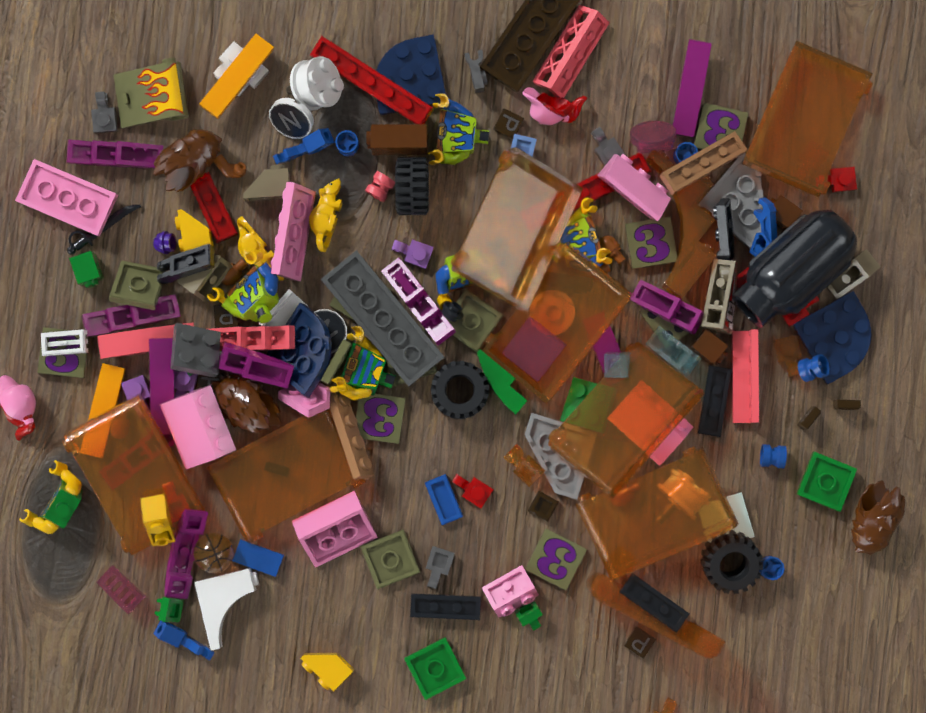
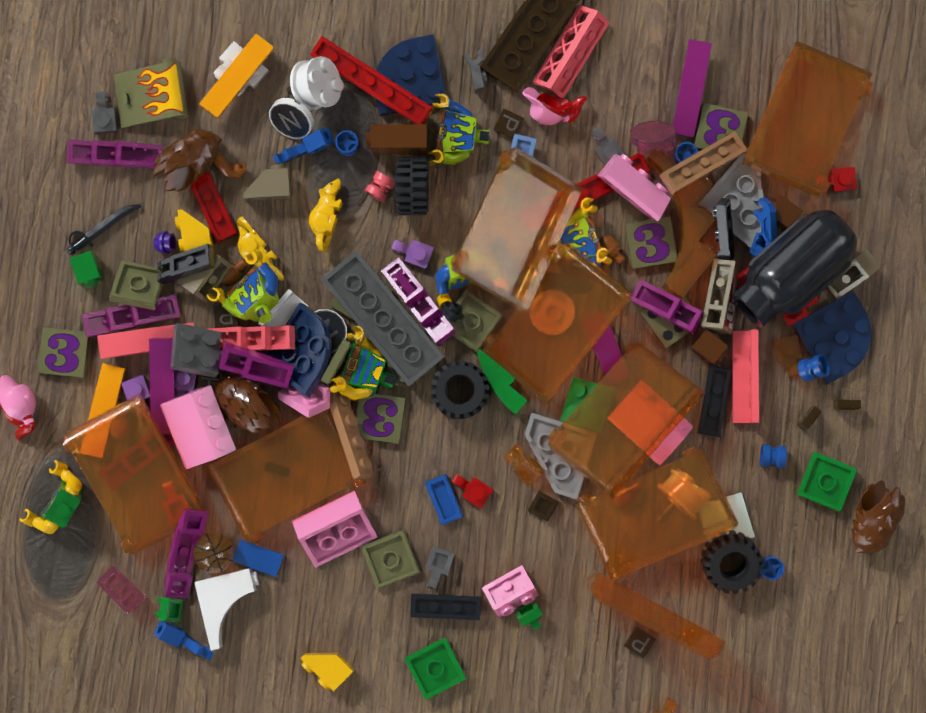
bright pink plate [15,159,118,237] -> none
white tile [41,329,88,356] -> none
yellow slope [141,494,175,546] -> none
bright pink plate [271,182,316,282] -> none
clear pink tile [502,316,566,382] -> none
tile [525,528,587,590] -> none
clear light blue slope [604,352,630,378] -> none
black tile [619,573,690,633] -> none
clear light blue arch [645,326,702,377] -> none

